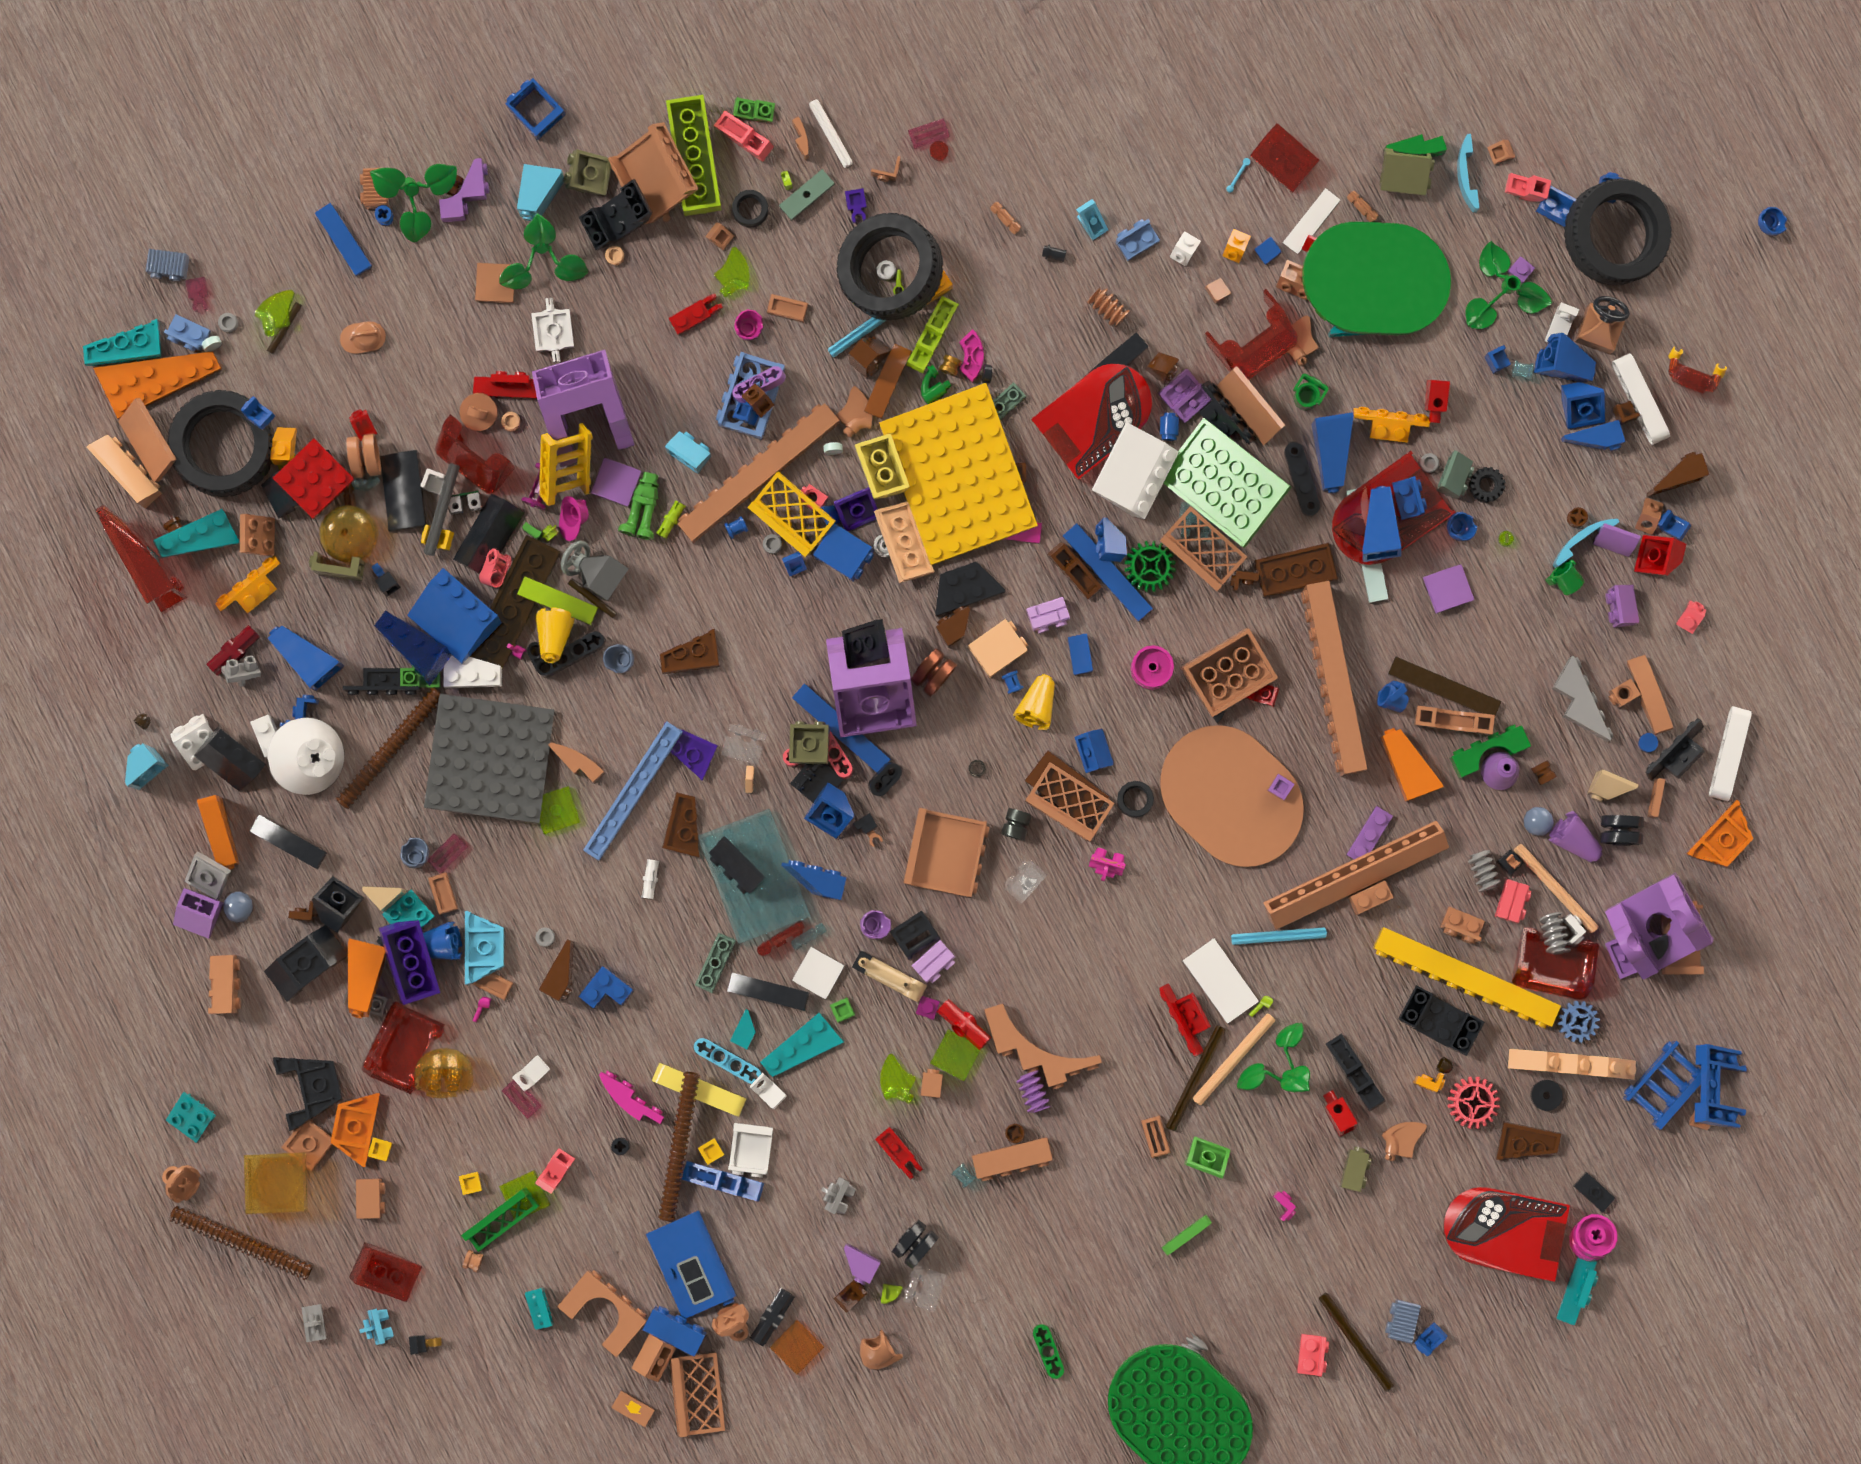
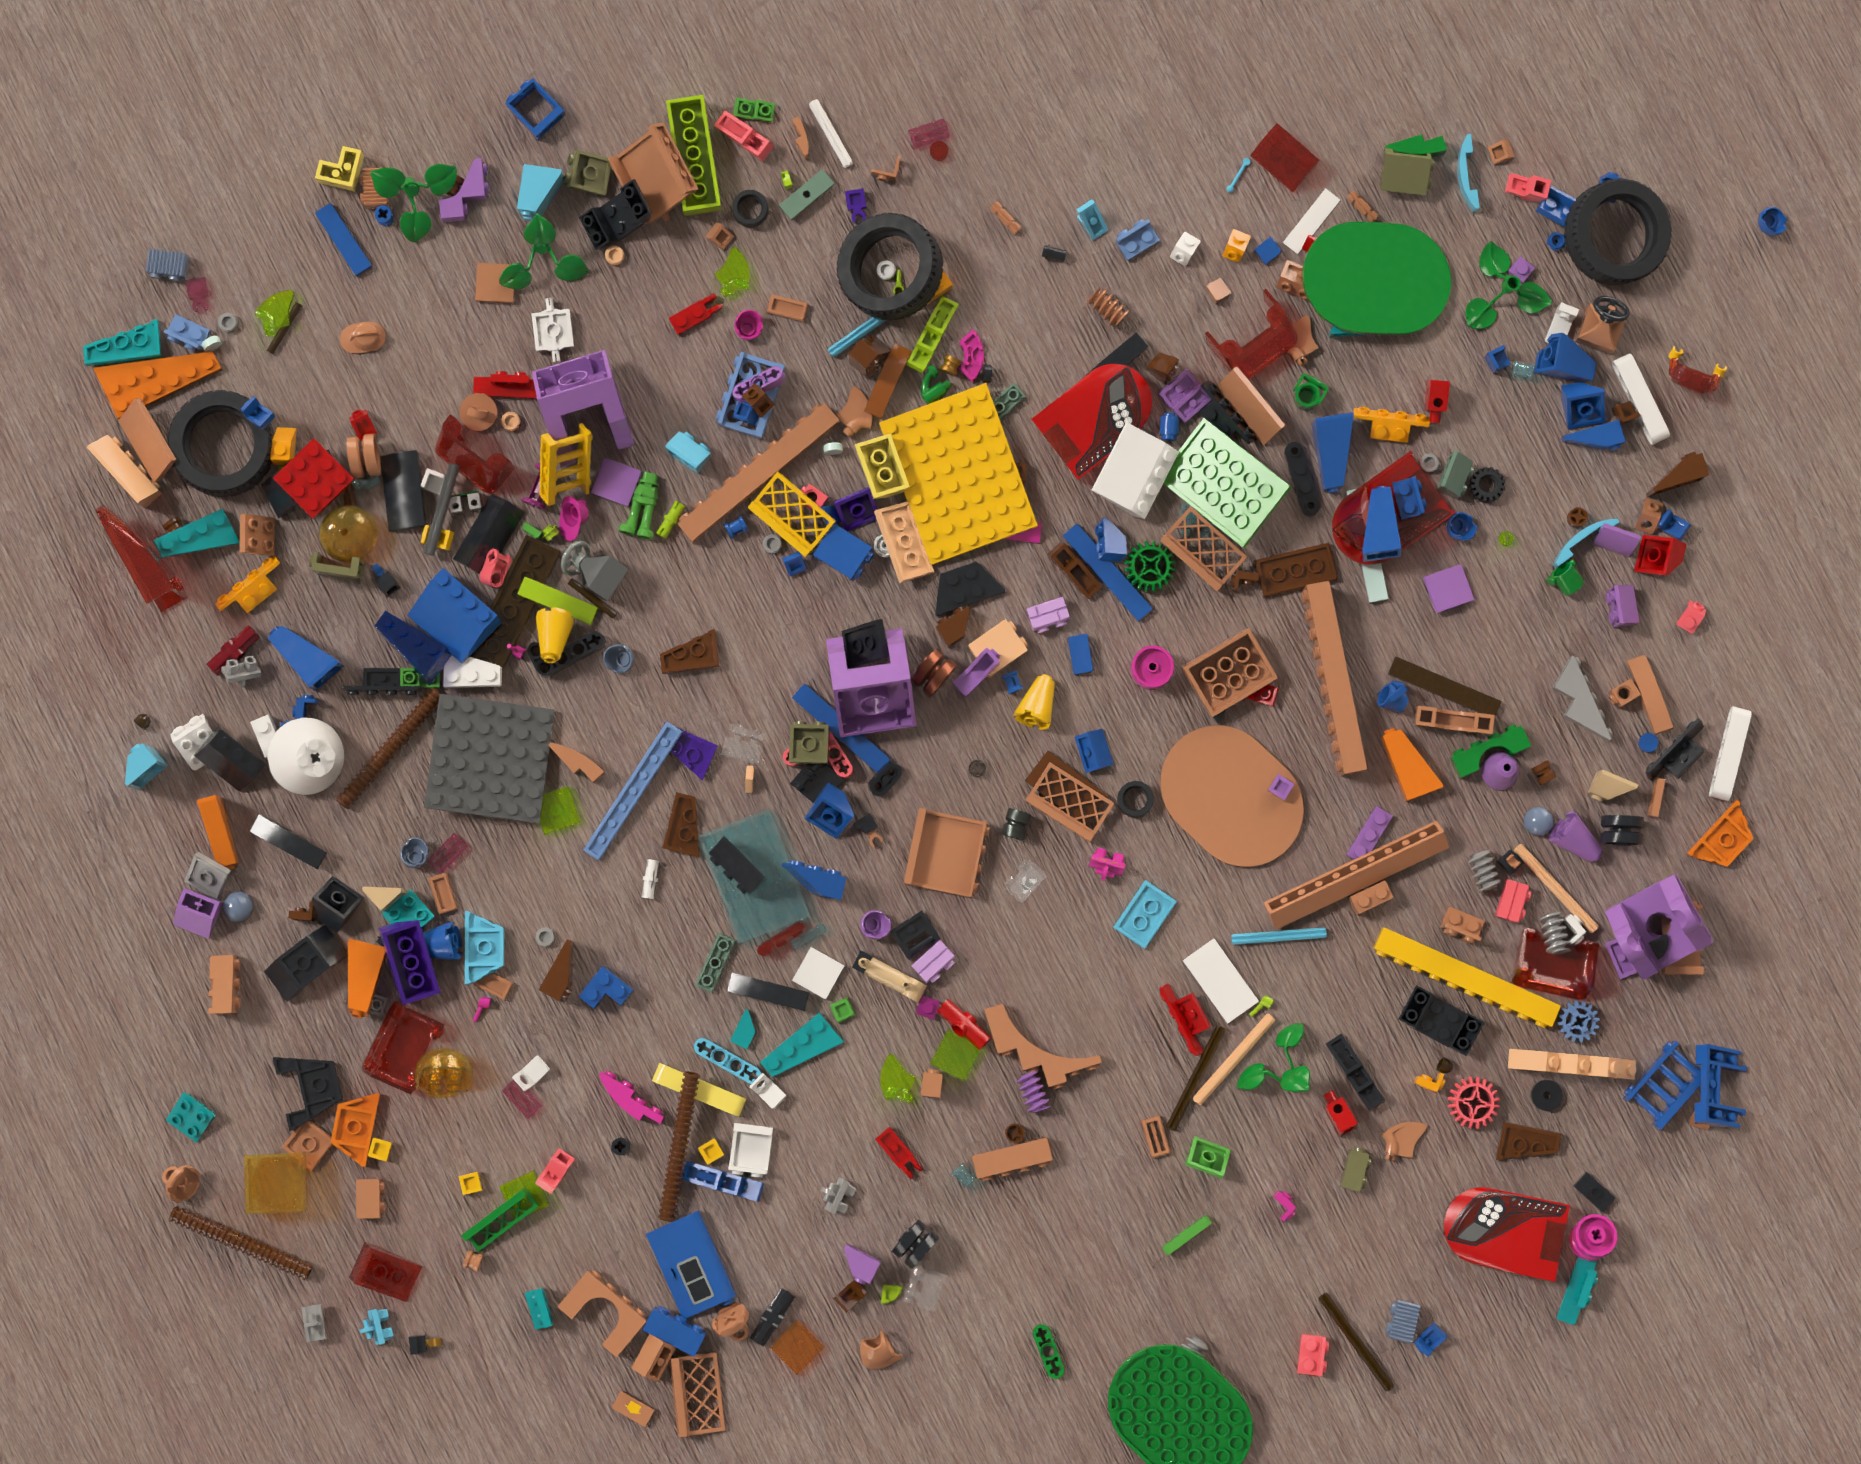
none -> light yellow brick [315,146,364,192]
none -> medium lavender arch [953,648,1000,698]
none -> medium azure tile [1113,880,1177,949]
none -> blue plate [1547,232,1565,251]

